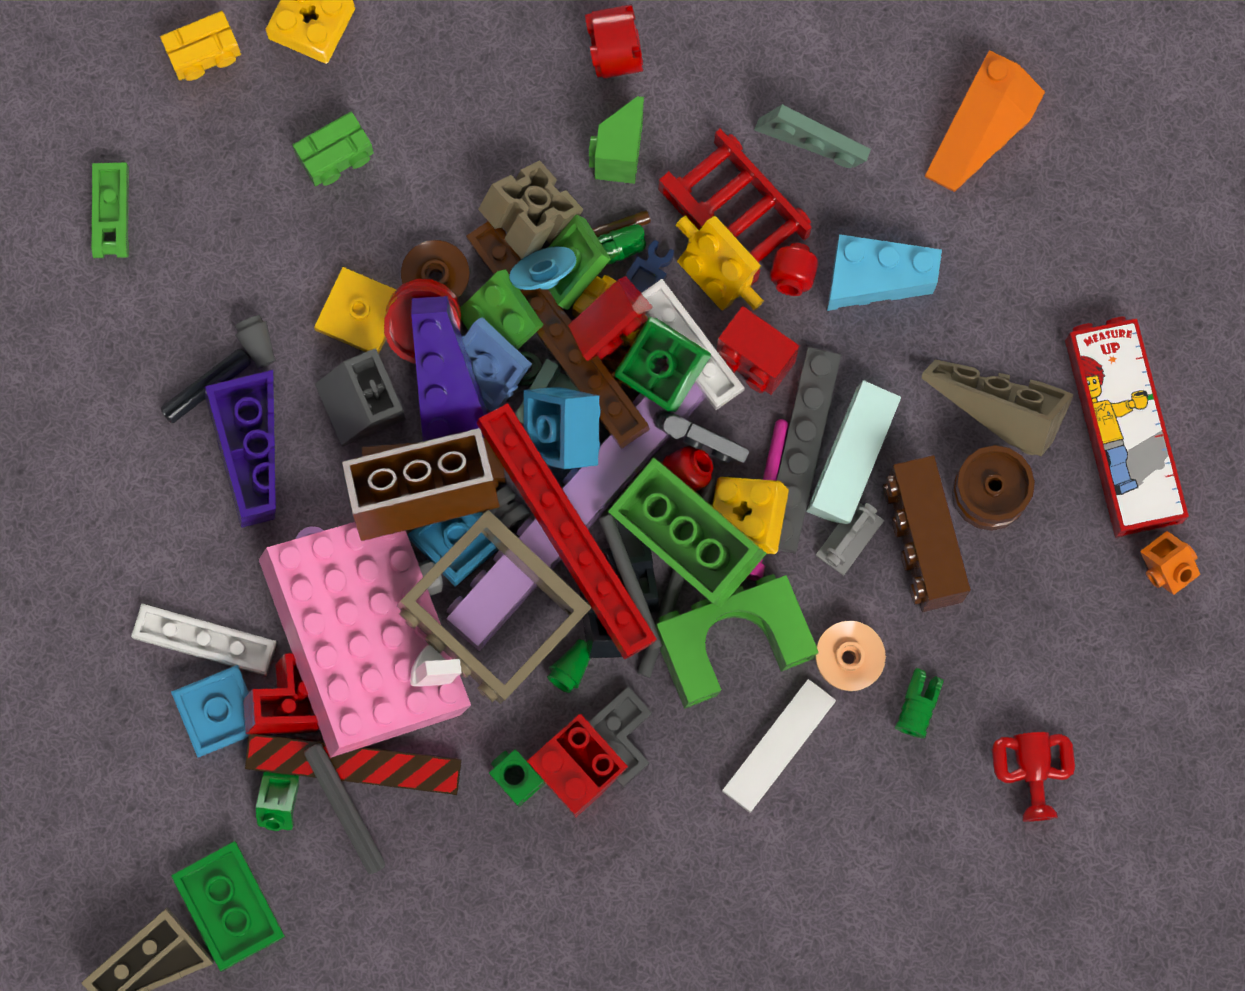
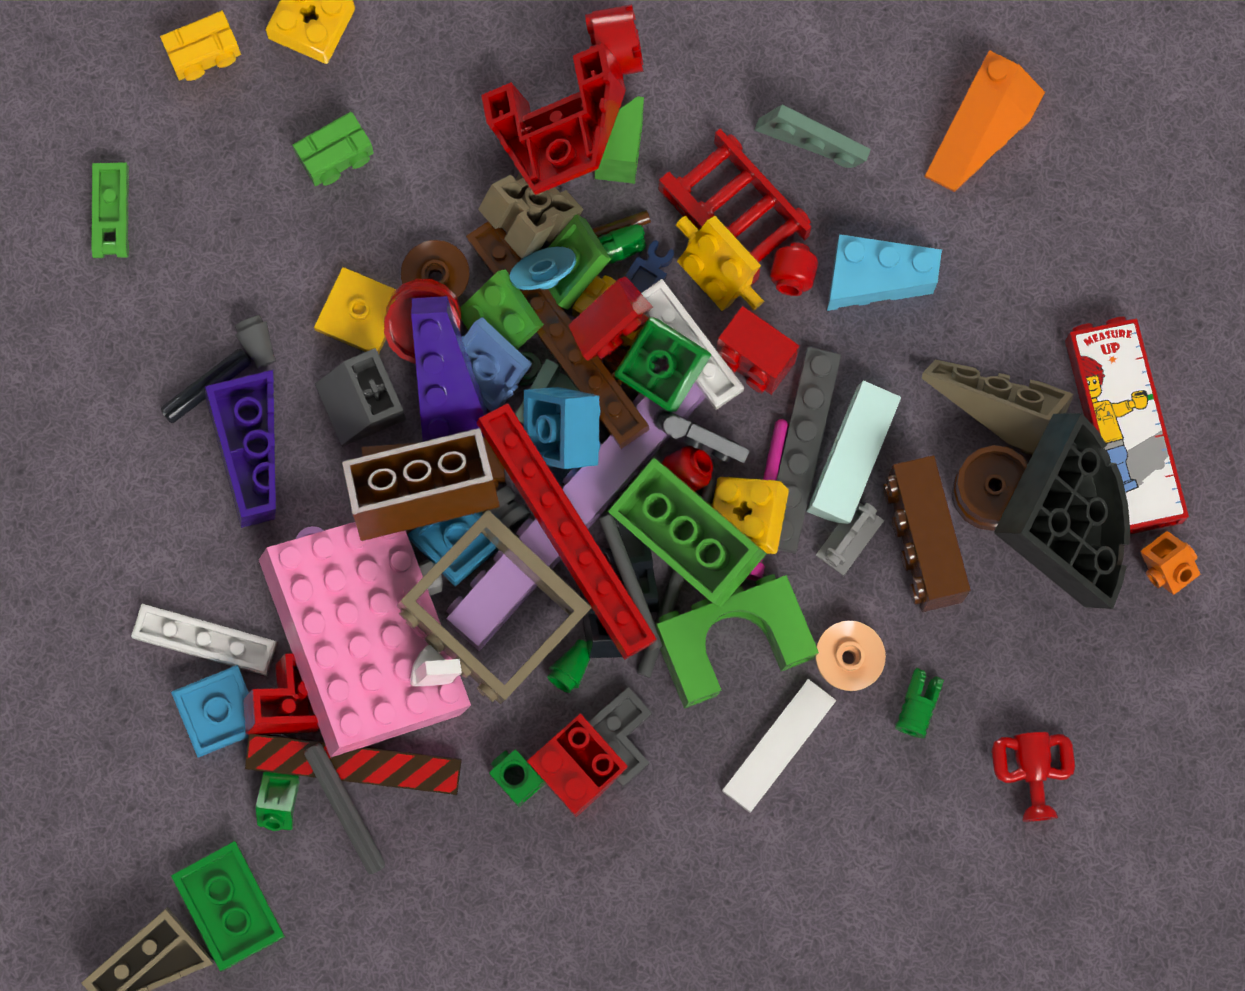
none -> red wedge [481,43,626,195]
none -> pearl dark grey brick [994,413,1130,609]

